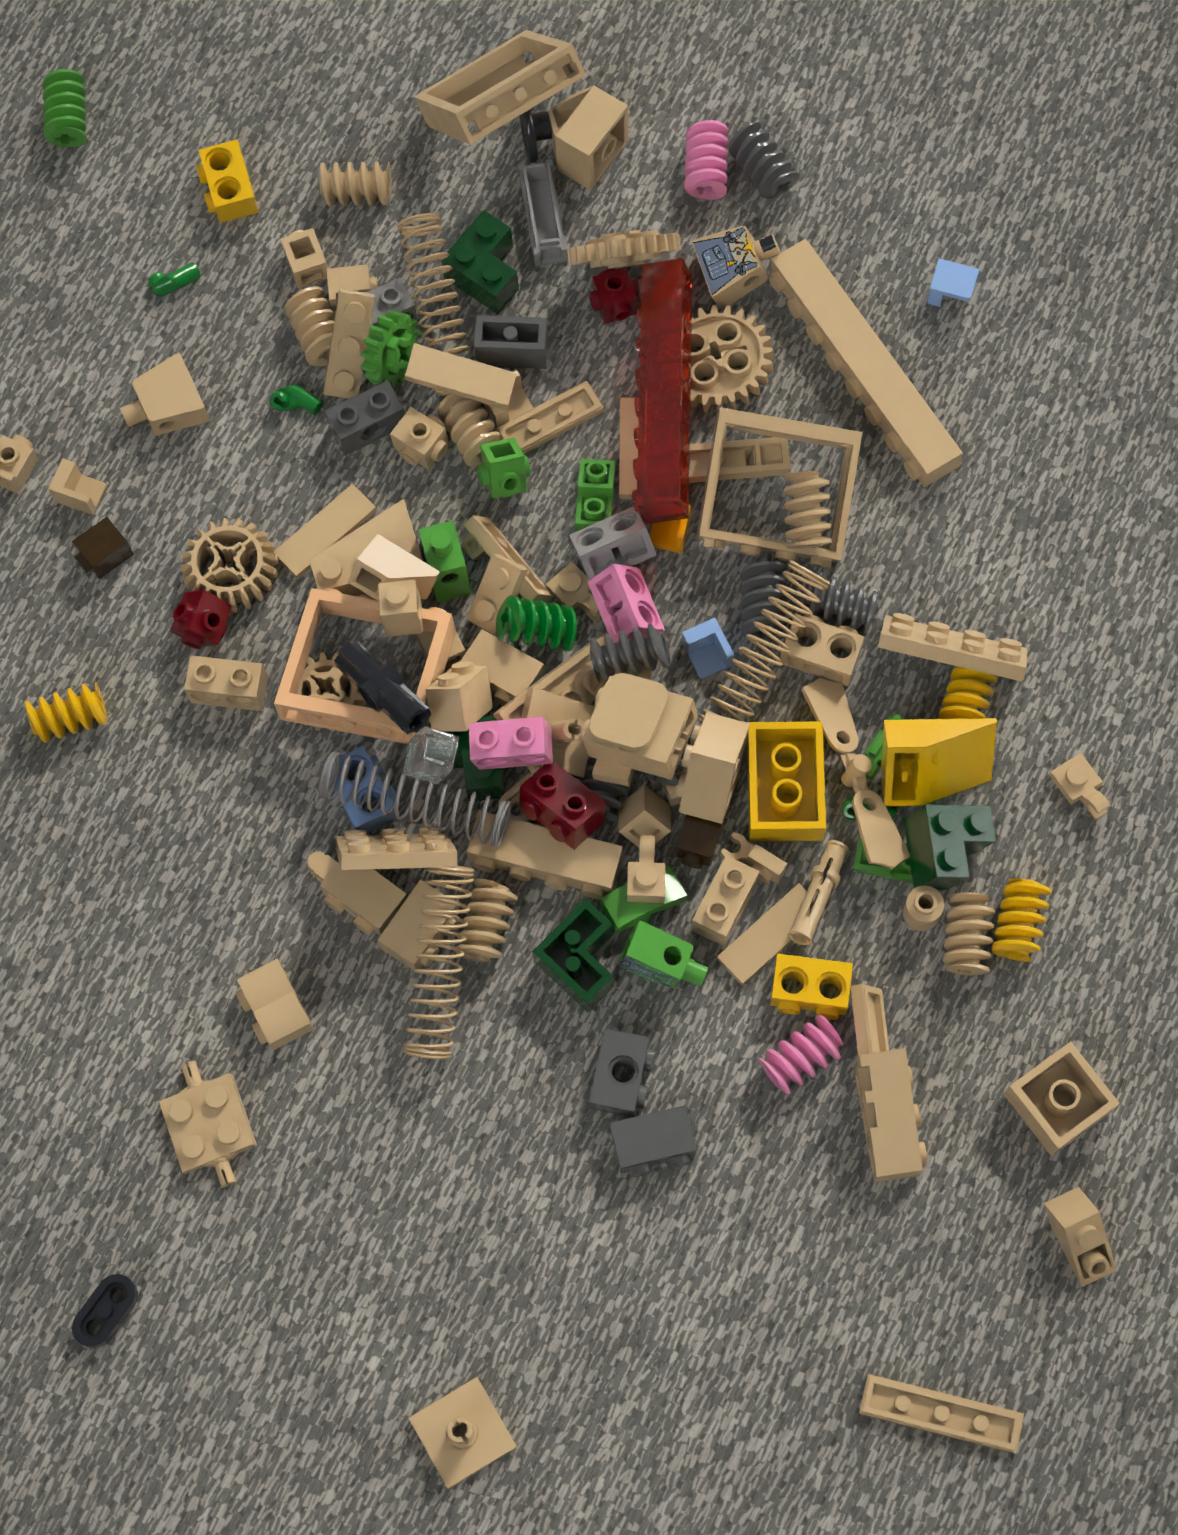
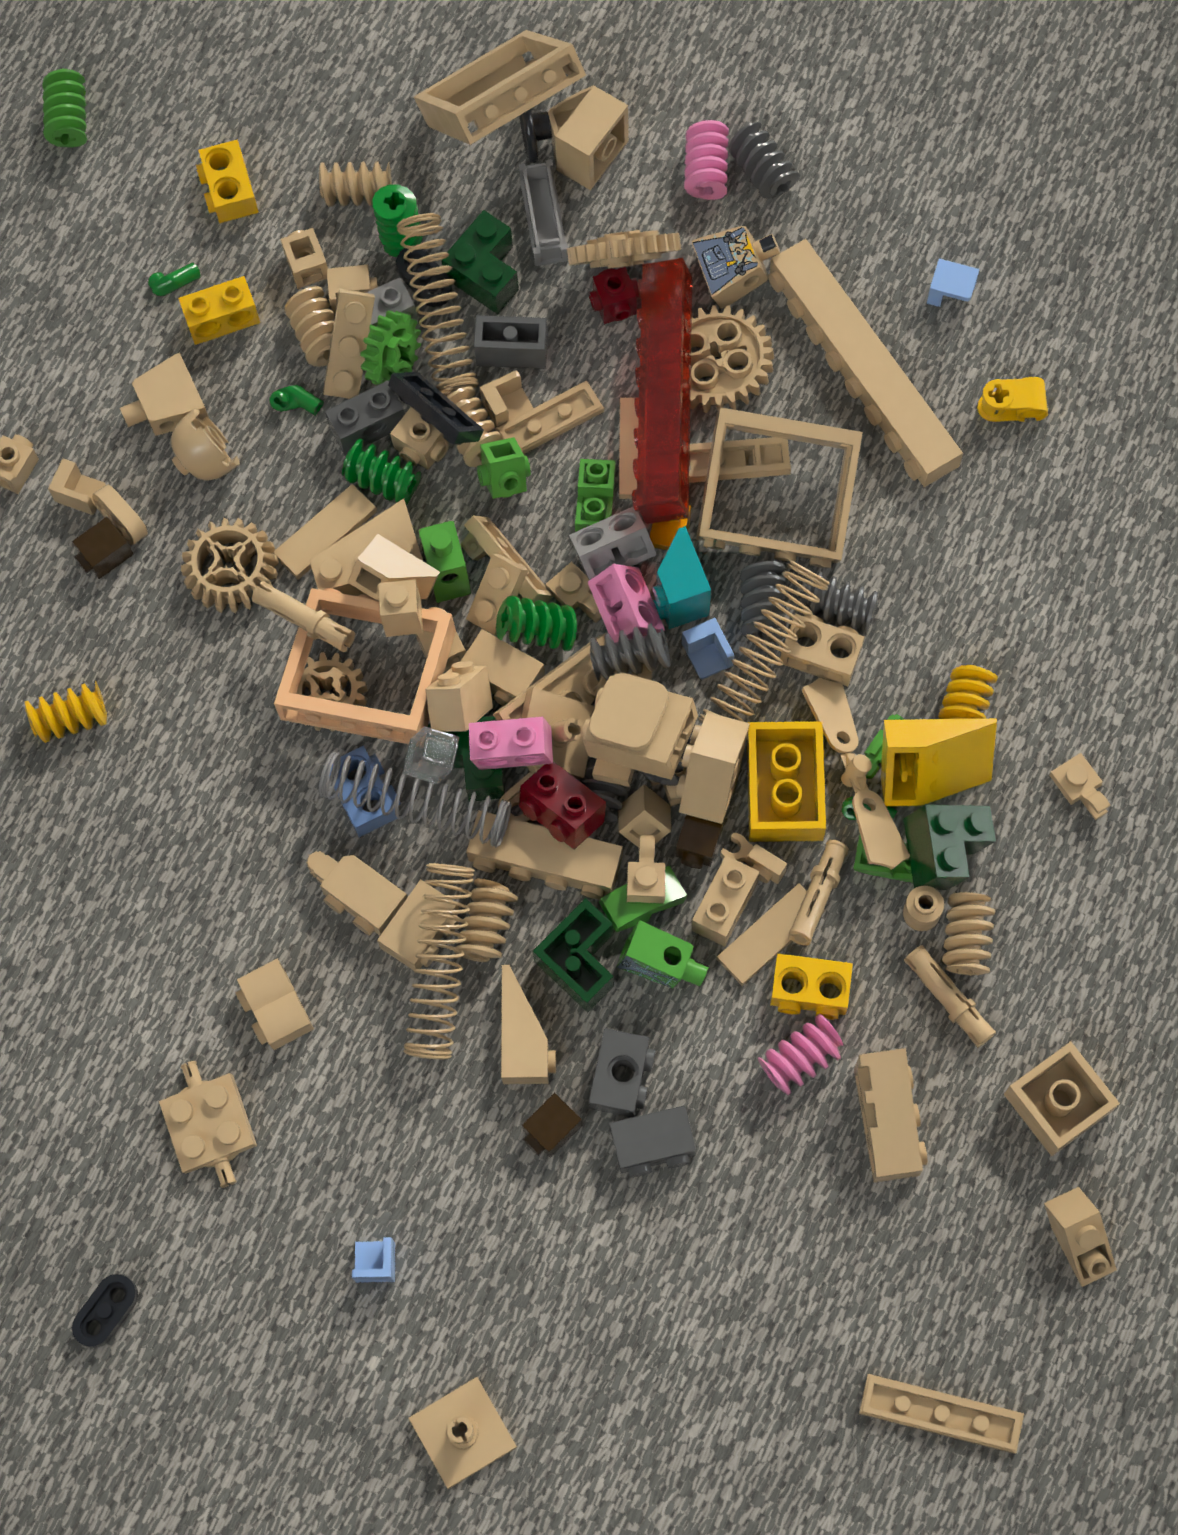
dark red brick [170,590,232,649] -> none
tan brick [184,655,268,711] -> none
black piece [334,641,432,735] -> none
tan plate [336,827,458,870] -> none
tan tile [404,343,517,410] -> none
tan piece [783,471,832,549] -> none
tan tile [850,984,889,1057] -> none
tan plate [878,613,1027,682] -> none
yellow piece [991,878,1052,962] -> none
none -> tan beam [92,485,148,545]
none -> tan cylinder [171,409,240,481]
none -> yellow brick [178,276,260,345]
none -> tan pin [252,581,355,652]
none -> green piece [341,438,421,505]
none -> light blue panel [352,1237,395,1283]
none -> green piece [372,184,423,258]
none -> black plate [388,372,484,445]
none -> black plate [396,248,453,307]
none -> tan slope [501,965,556,1084]
none -> dark brown brick [522,1092,583,1158]
none -> teal slope [653,526,711,629]
none -> tan pin [904,945,996,1048]
none -> yellow piece [977,377,1048,422]

